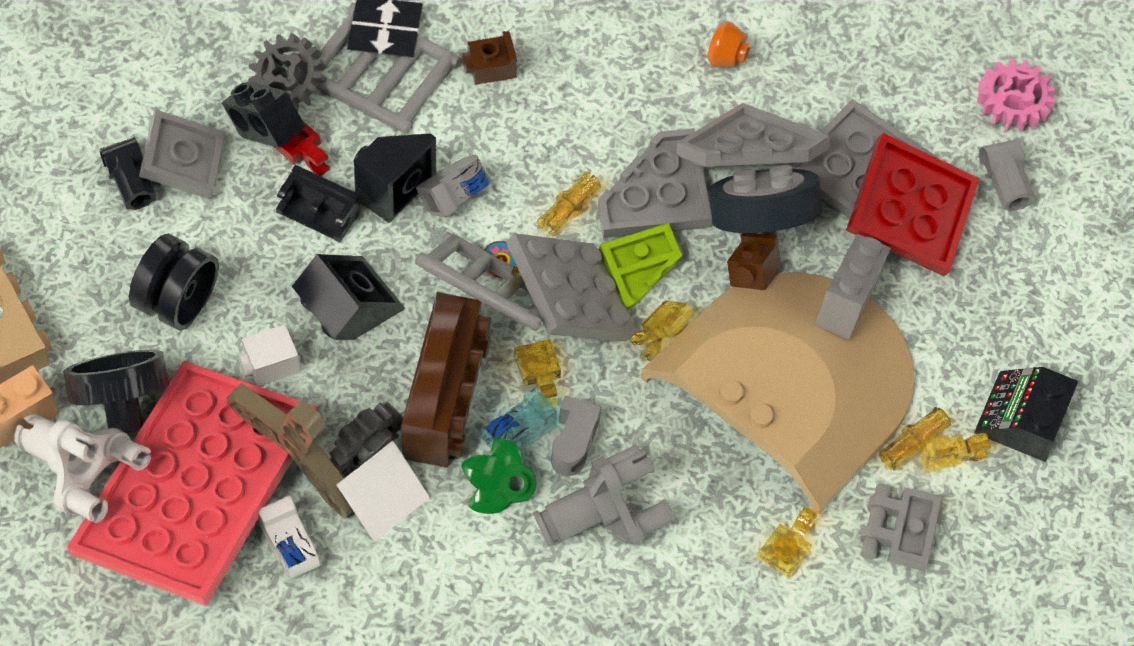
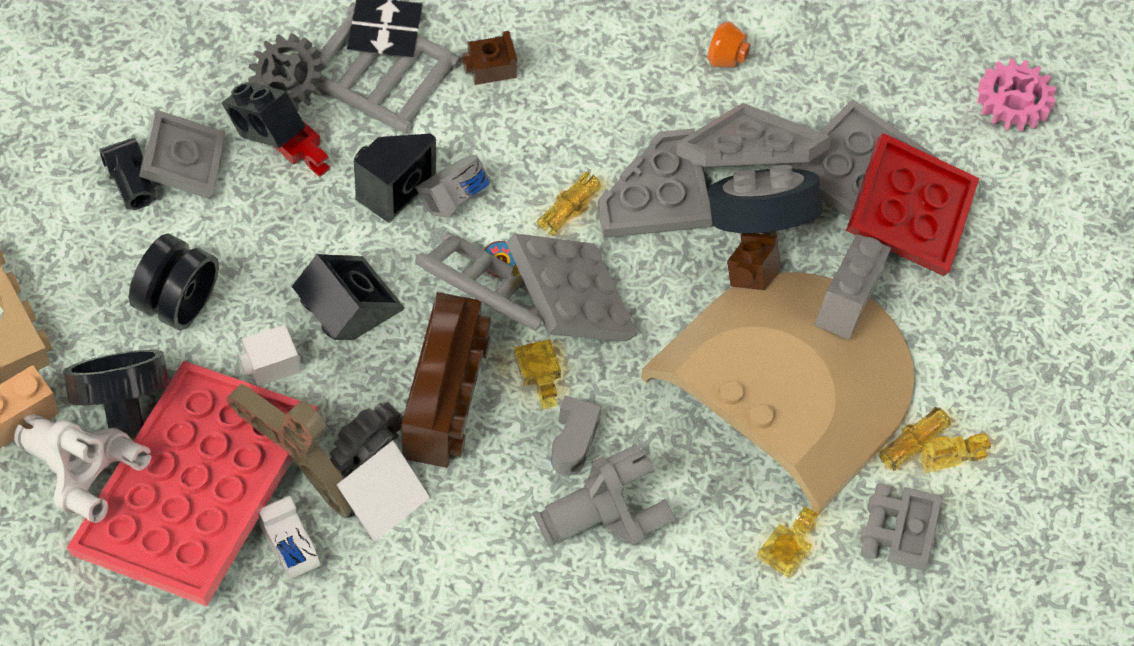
black hinge [276,165,360,242] -> none
green plate [461,438,537,514] -> none
clear light blue leg [481,387,557,450] -> none
lime wing [599,223,682,311] -> none
clear yellow plate [630,300,694,361] -> none
black slope [974,367,1078,462] -> none
light grey piece [979,140,1035,211] -> none

